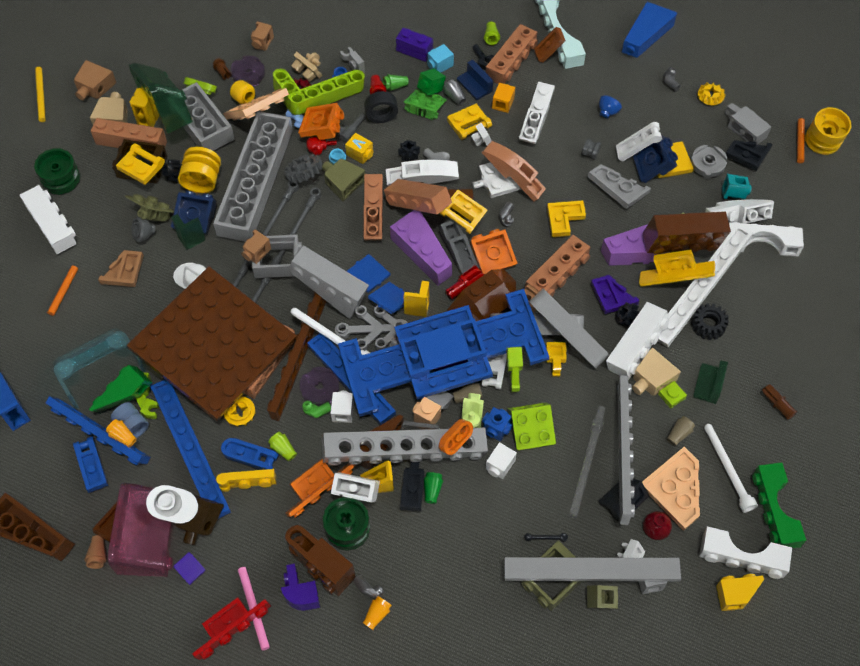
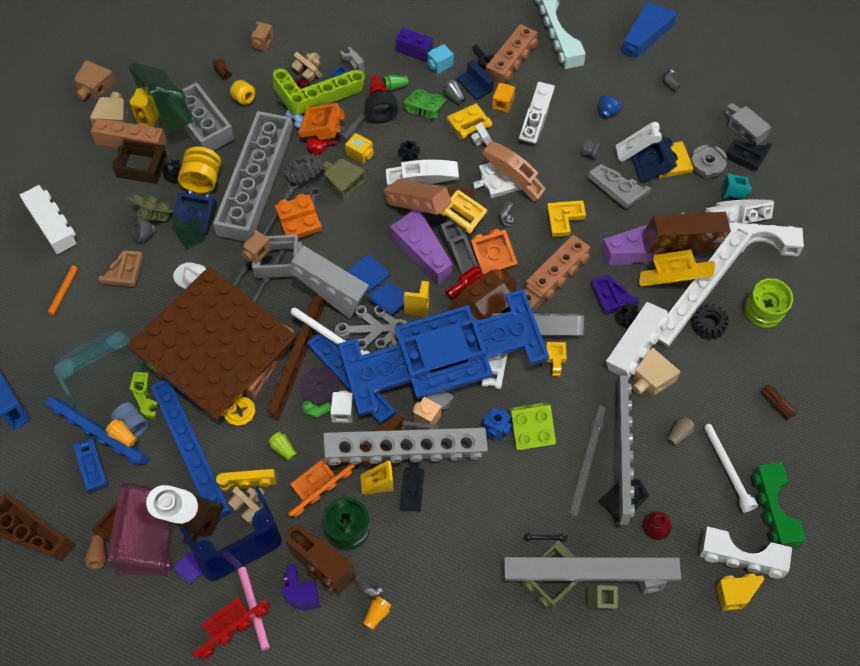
dark green wheel [34,148,80,194] -> none
yellow bar [35,67,46,122] -> none
green slope [89,365,153,412] -> none
yellow plate [116,143,165,185] -> none
lime plate [183,77,217,95] -> none
blue plate [221,438,279,470] -> none
light nougat plate [223,88,289,121] -> none
clear purple plate [231,56,265,87] -> none
medium azure plate [329,148,346,165] -> none
white brick [331,472,380,503] -> none
nougat slope [364,174,383,240] -> none
green brick [417,68,446,96] -> none
light grey arm [423,148,450,160] -> none
green cone [424,472,444,504] -> none
orange plate [439,419,473,455] -> none
dark tan cone [453,383,483,404] -> none
yellowish green hips [462,393,484,428] -> none
lime cone [484,21,500,45] -> none
white brick [486,442,517,479] -> none
lime piece [506,346,523,392] -> none
light grey beam [529,288,609,368] -> none
dark orange plate [534,27,566,63] -> none
white tile [617,539,645,558] -> none
light nougat plate [642,447,700,531] -> none
lime plate [658,381,687,409] -> none
clear green panel [693,360,728,404] -> none
yellow gear [697,82,725,105] -> none
orange bar [797,118,805,163] -> none
yellow wheel [805,107,851,155] -> none
none -> clear blue windscreen [180,487,282,581]
none -> tan hips [228,486,267,525]
none -> orange plate [275,194,322,238]
none -> lime wheel [744,278,793,328]

